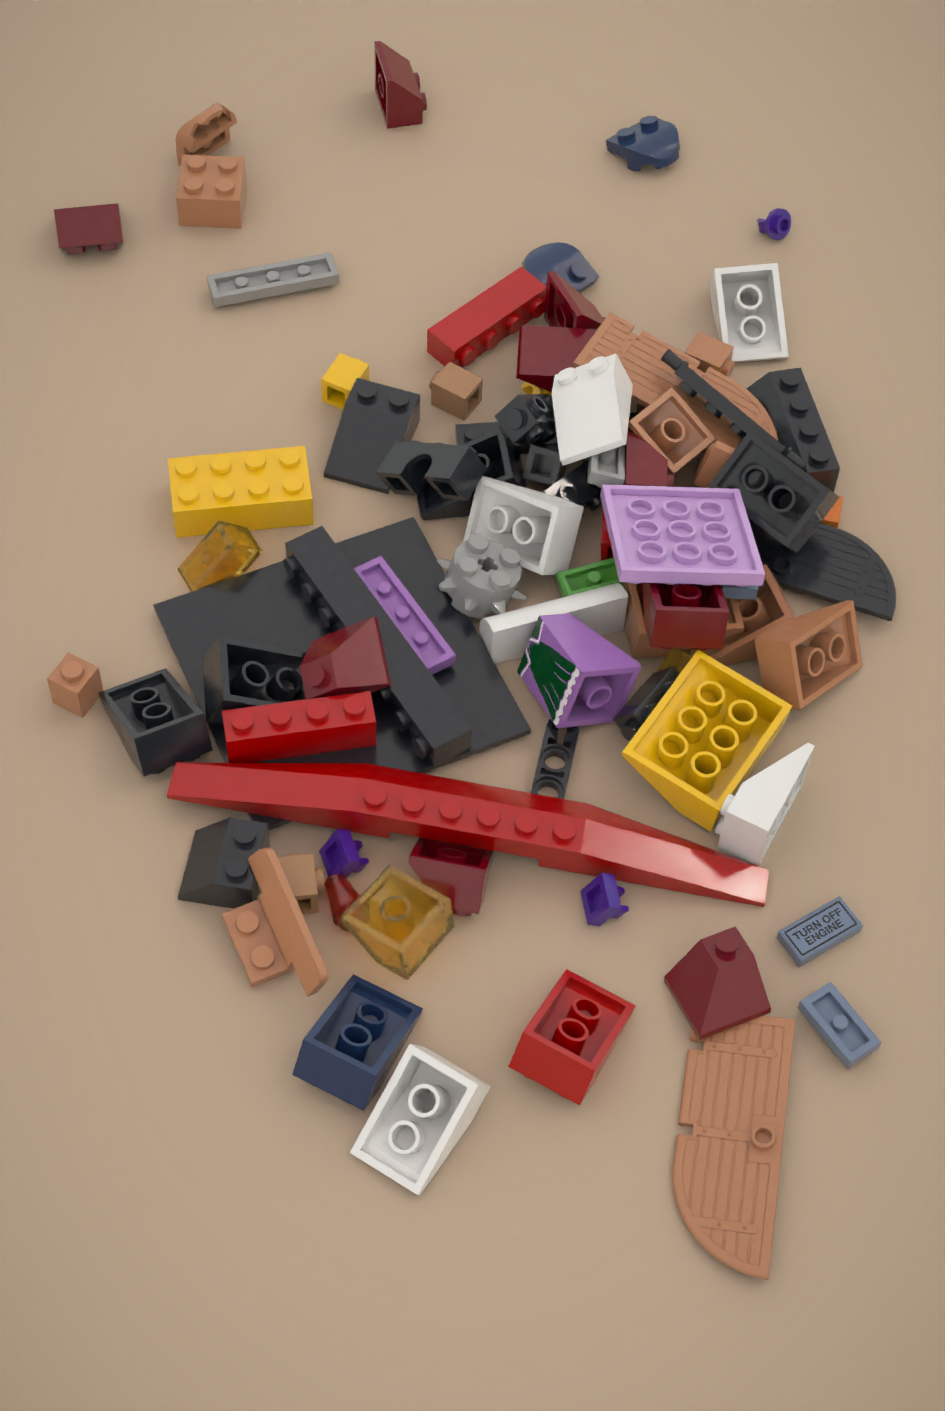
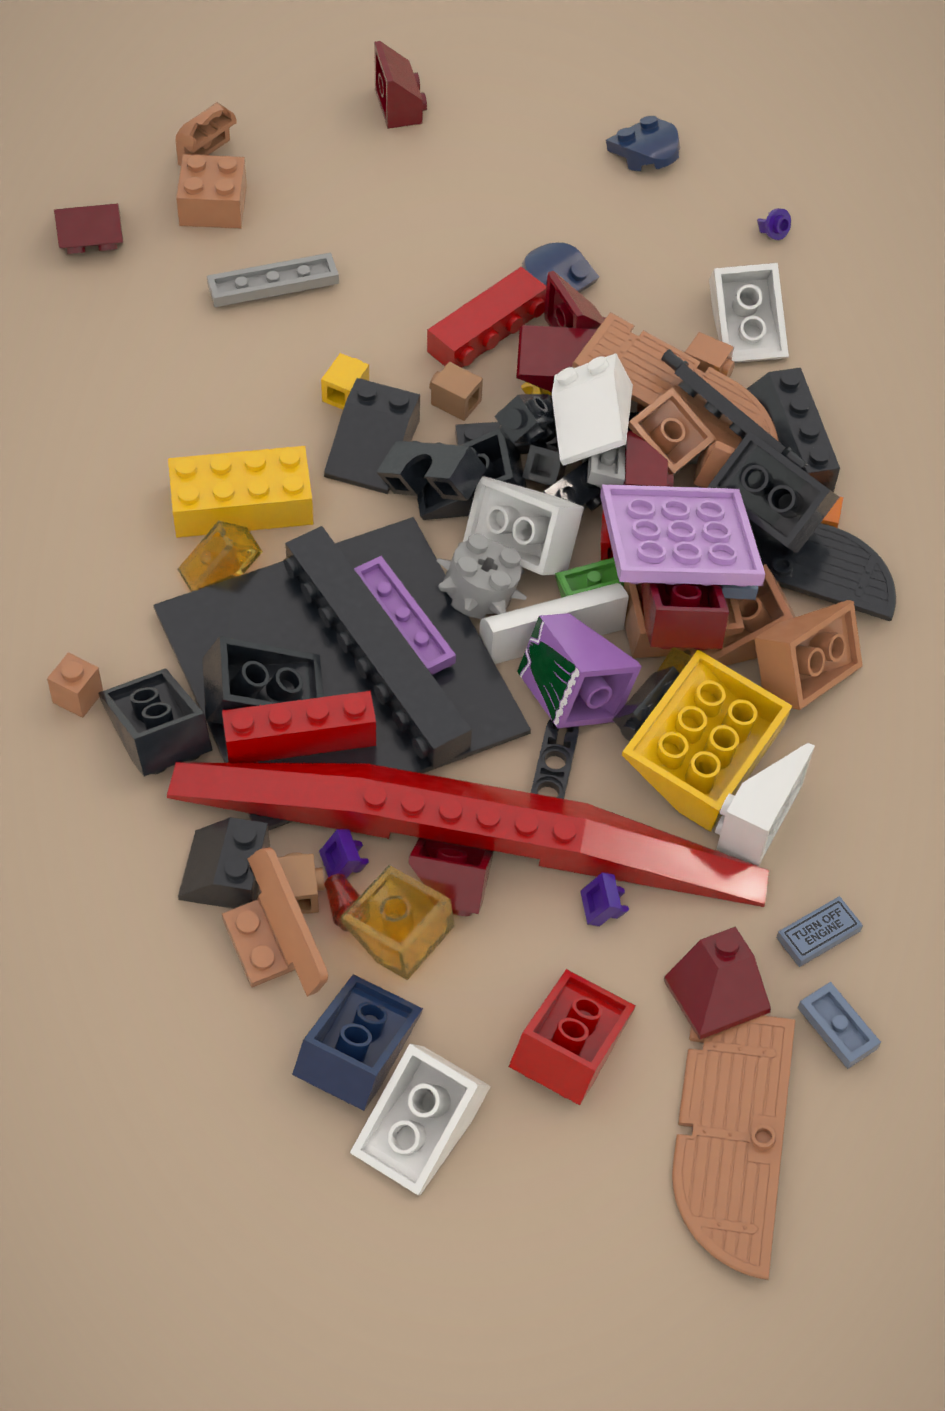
dark red slope [300,616,391,699] -> none

